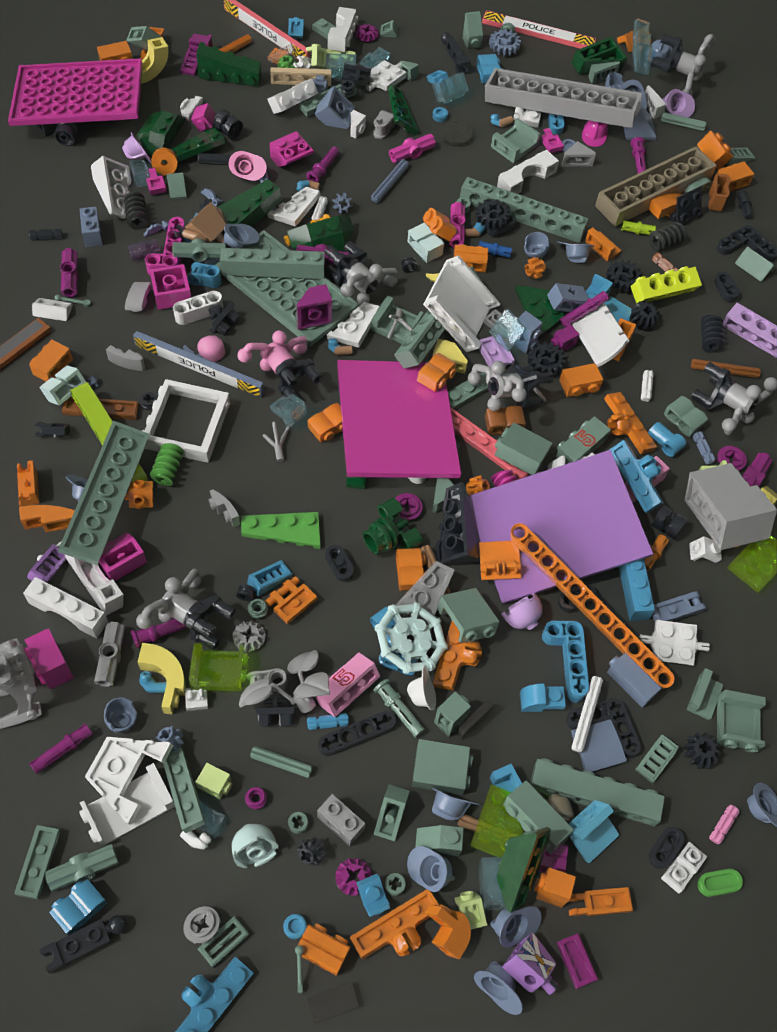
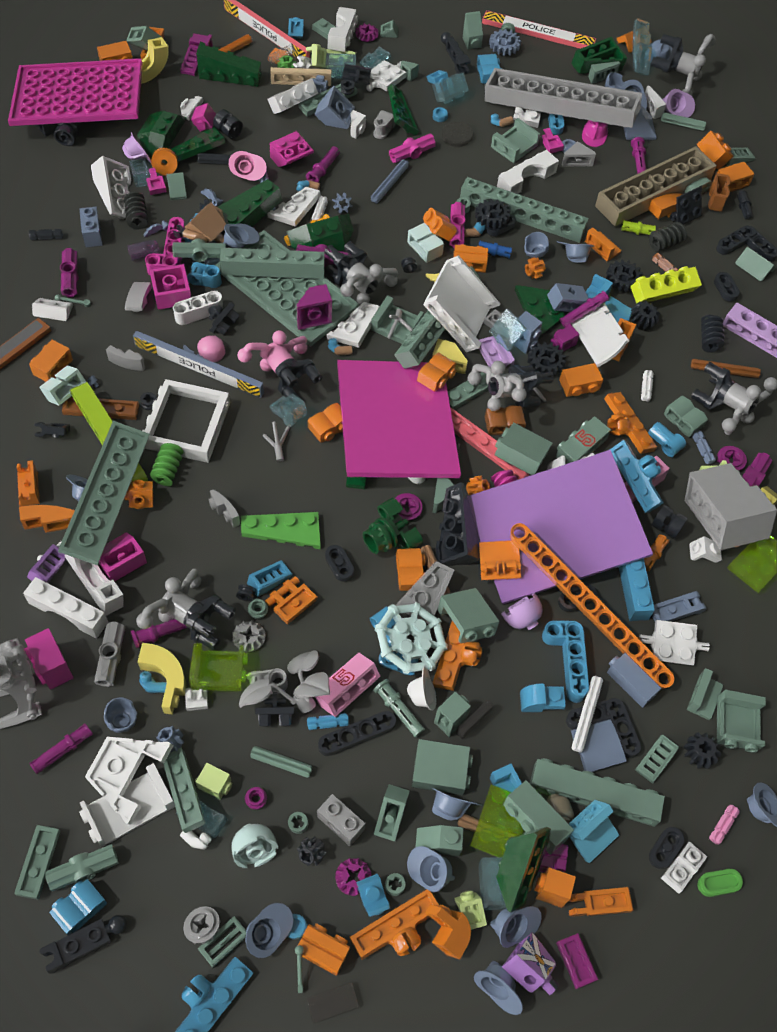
none -> sand blue piece [245,903,293,958]

